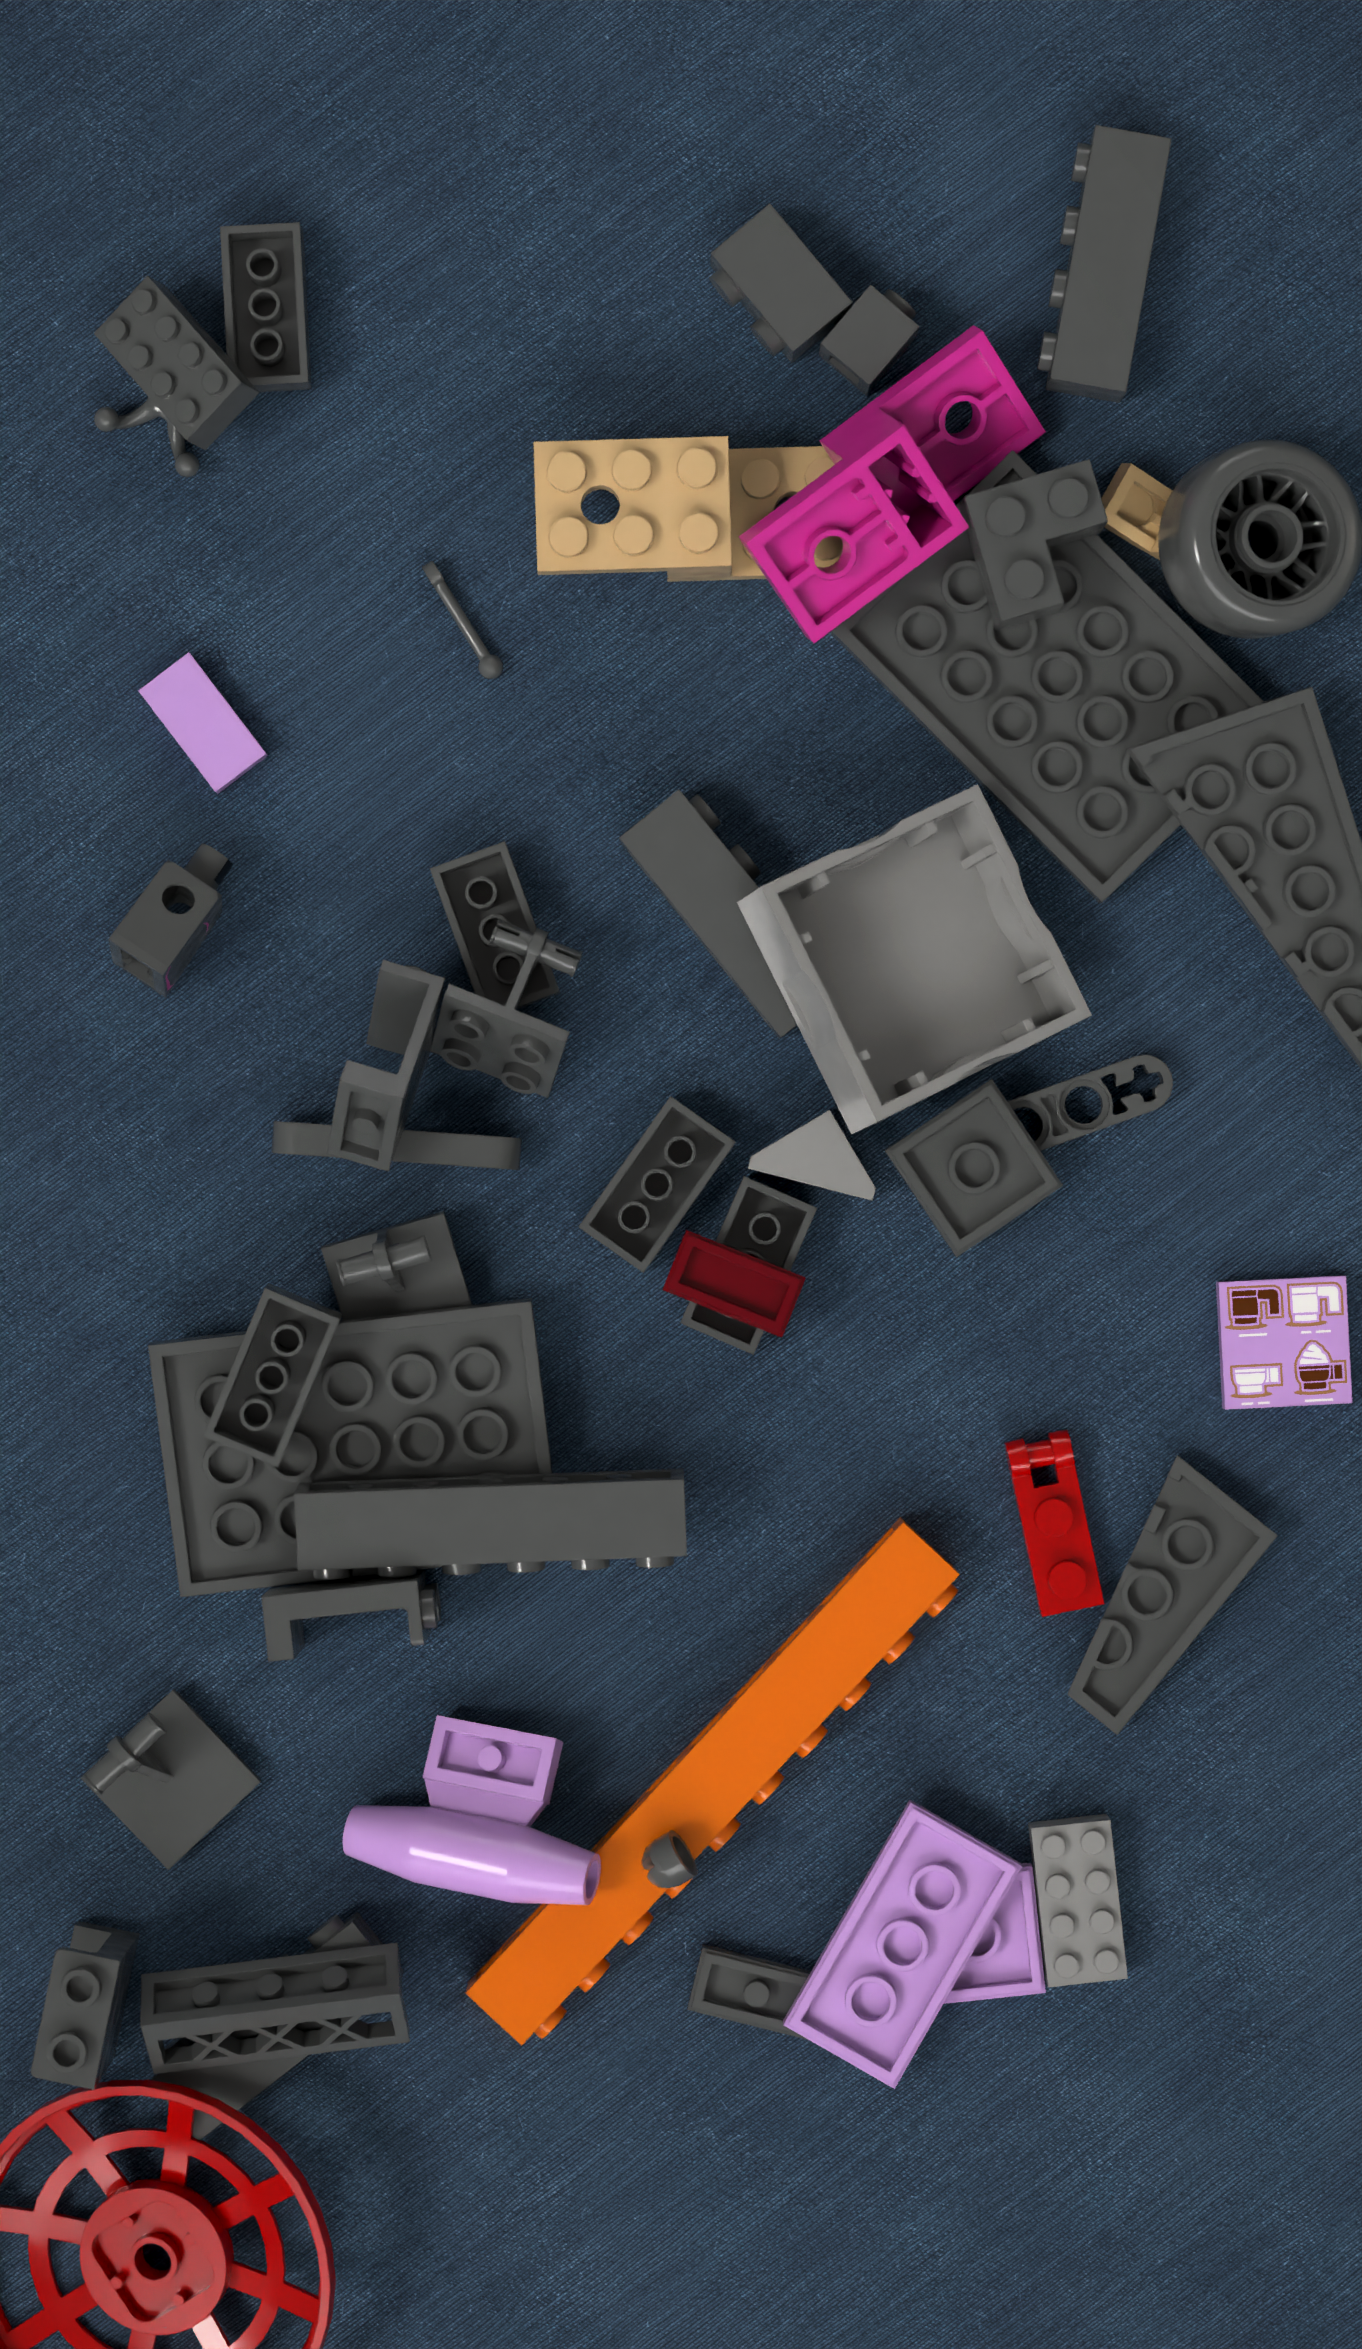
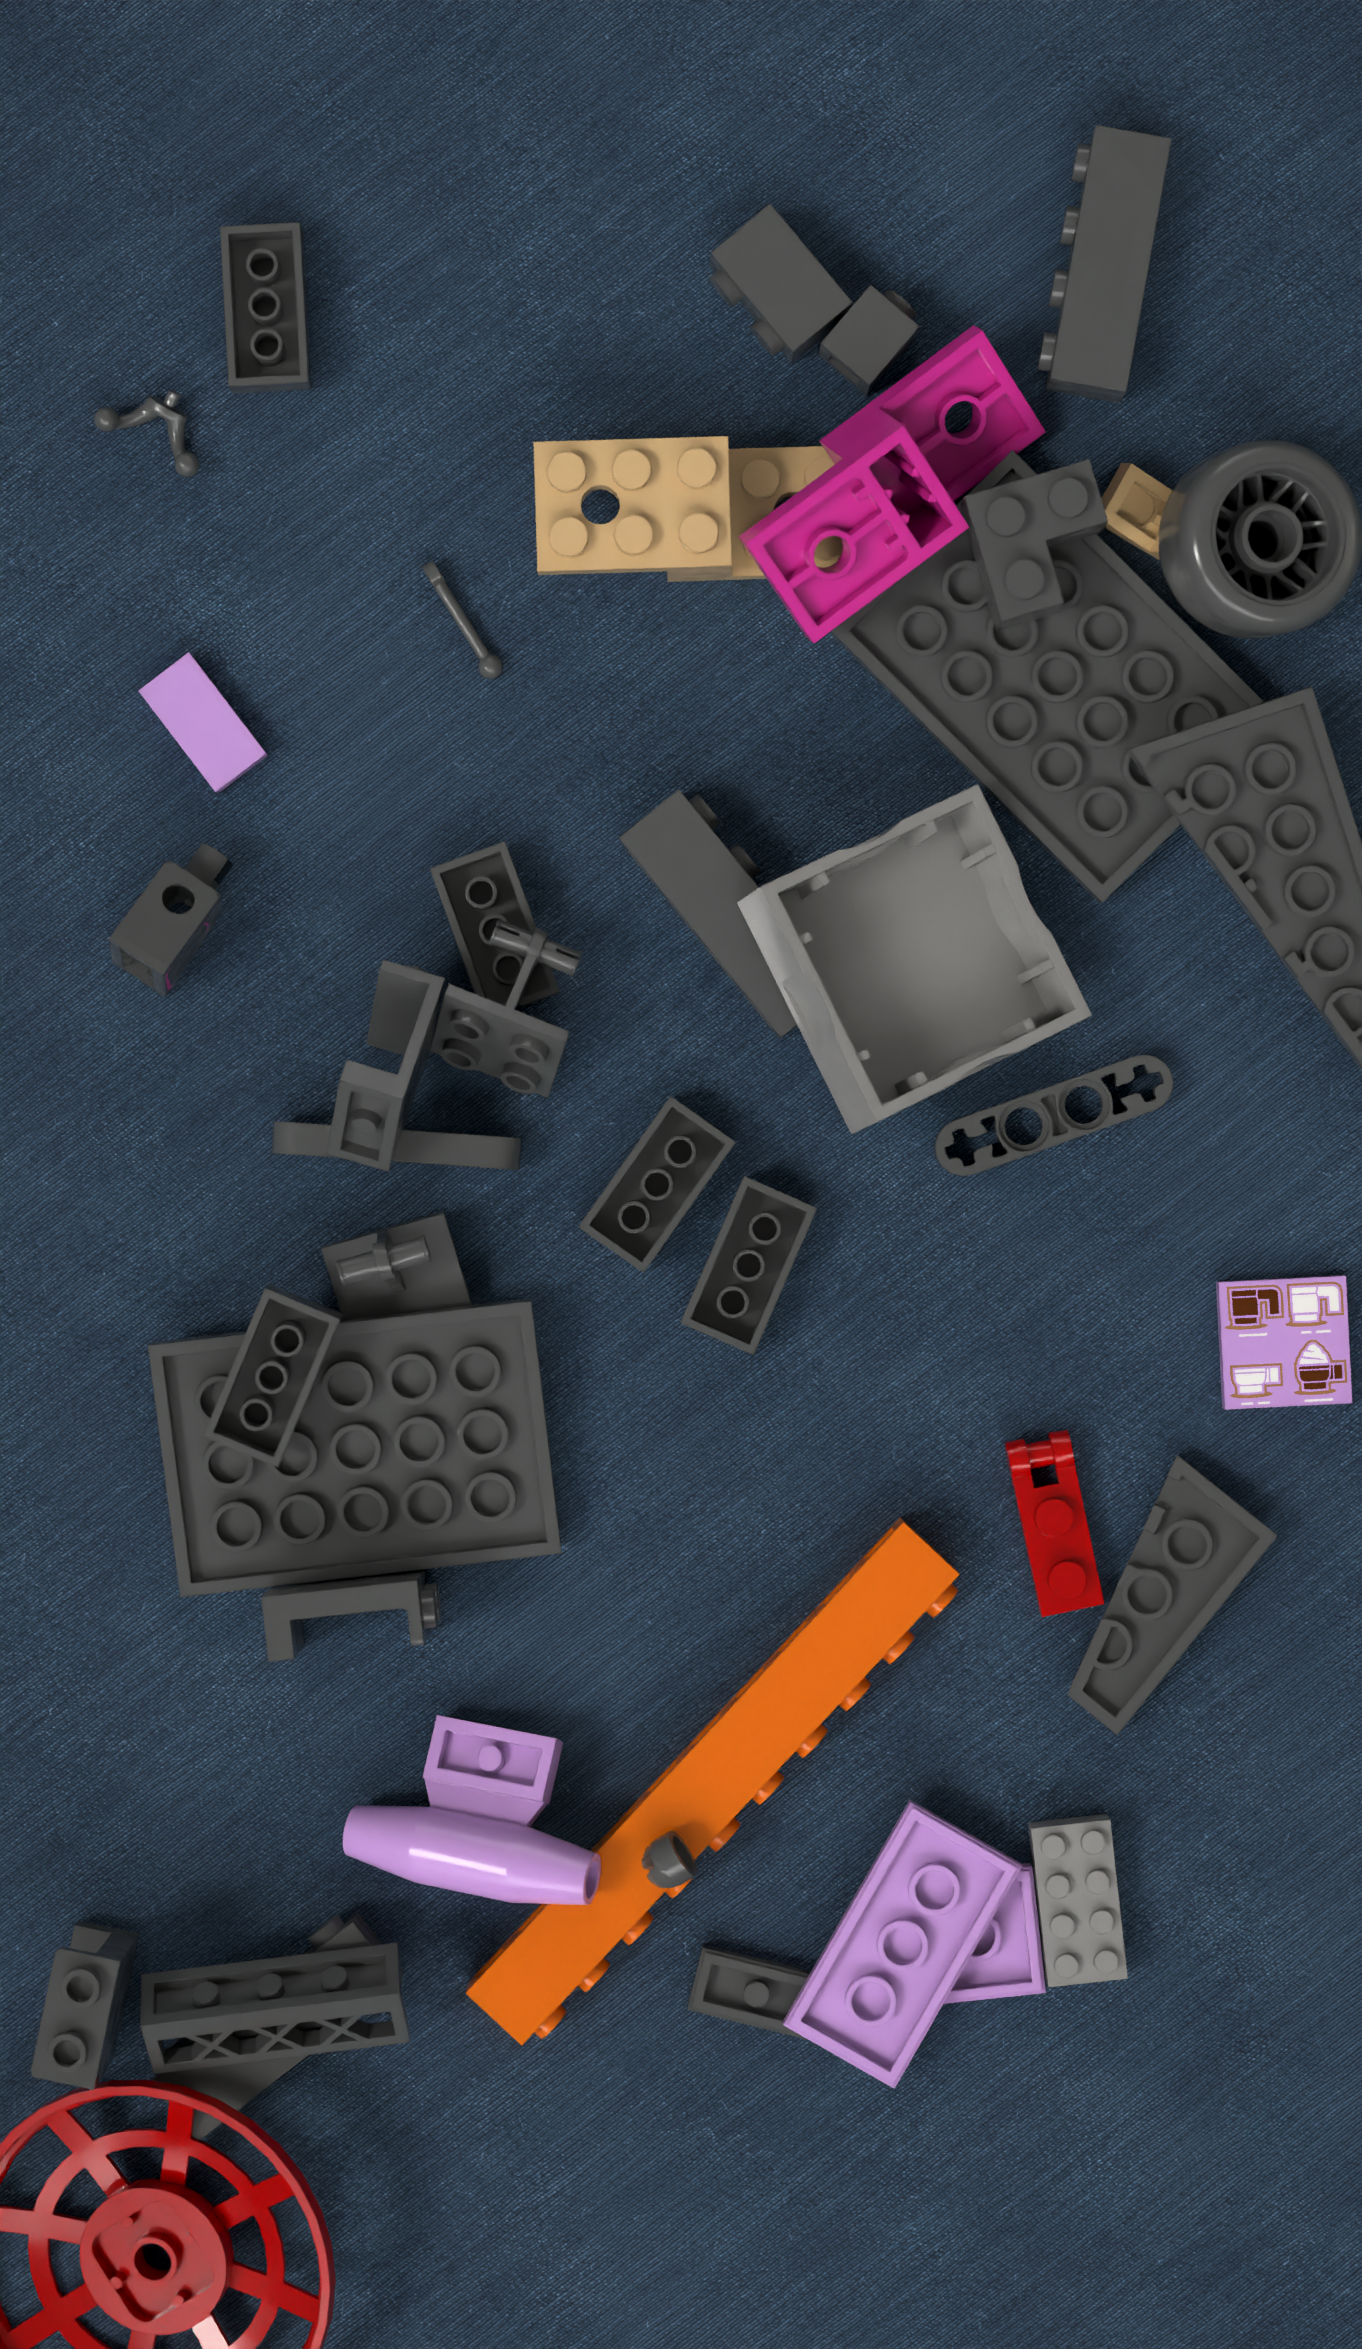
dark grey plate [81,1689,262,1870] -> none
dark grey piece [94,275,260,450] -> none
dark grey brick [294,1468,687,1580] -> none
dark red tile [662,1230,806,1337] -> none
light grey slope [747,1110,876,1201] -> none
dark grey tile [884,1079,1063,1257] -> none

